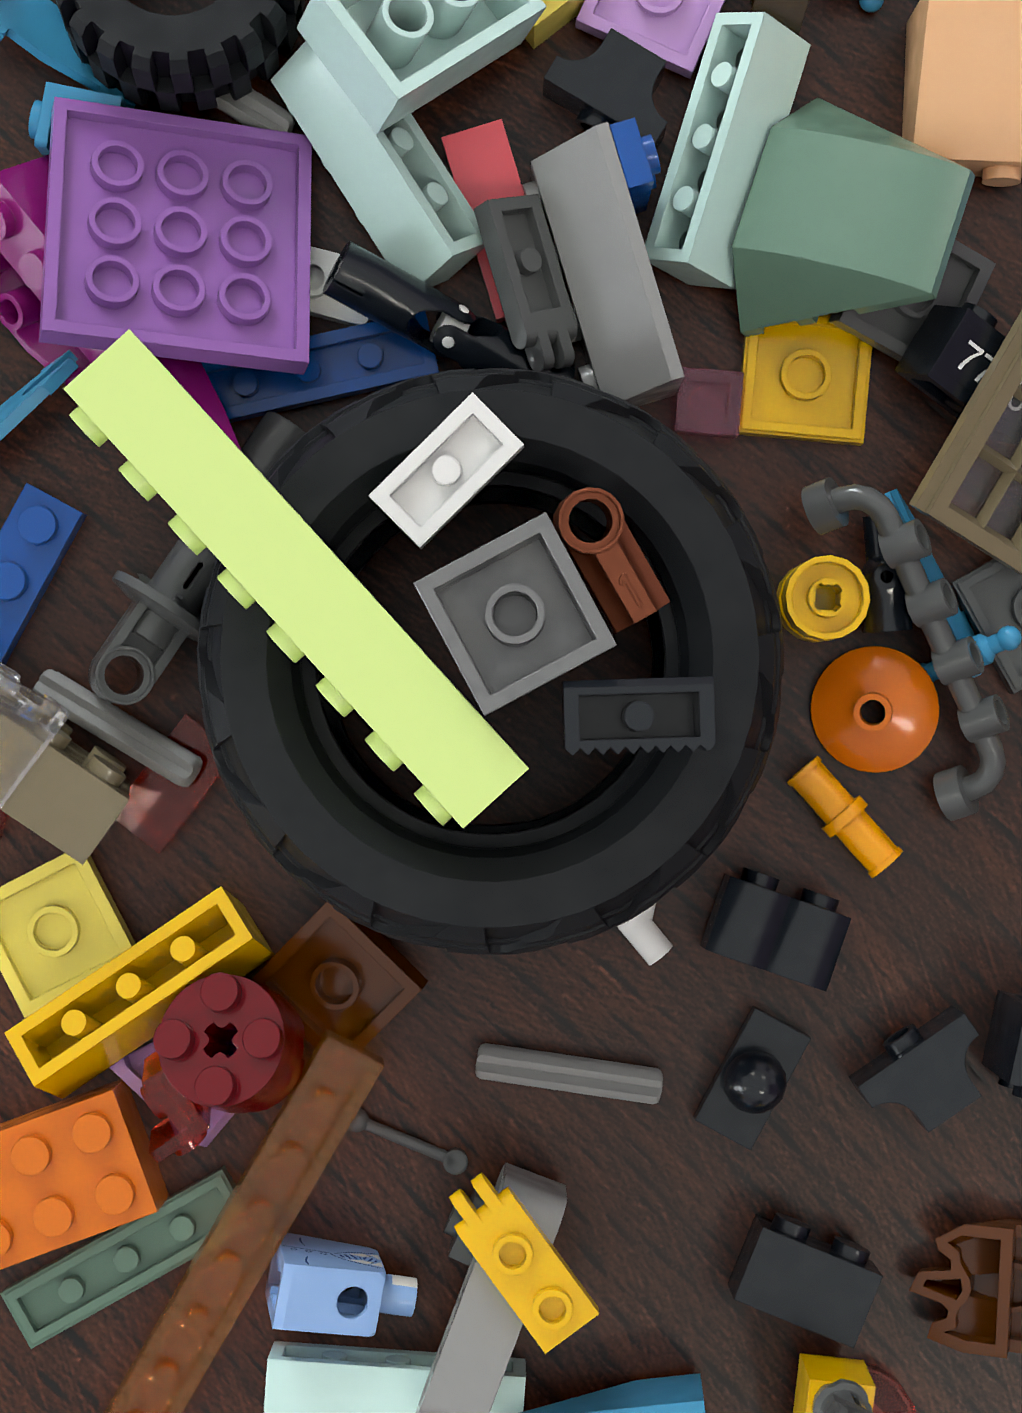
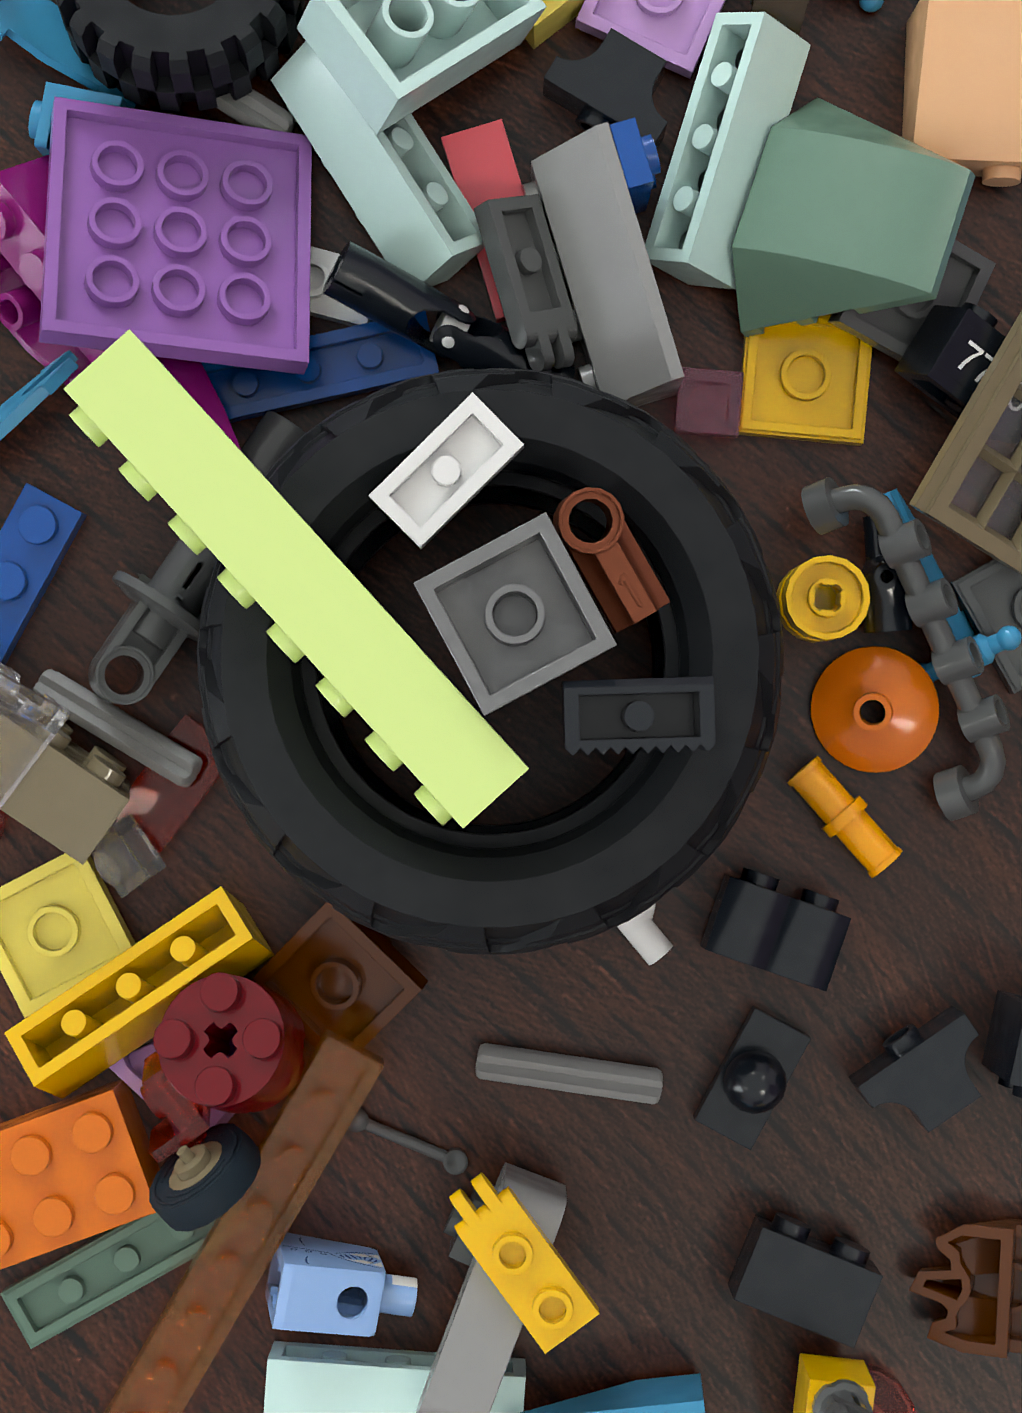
none -> clear plate [91,814,167,899]
none -> black wheel [149,1123,261,1232]

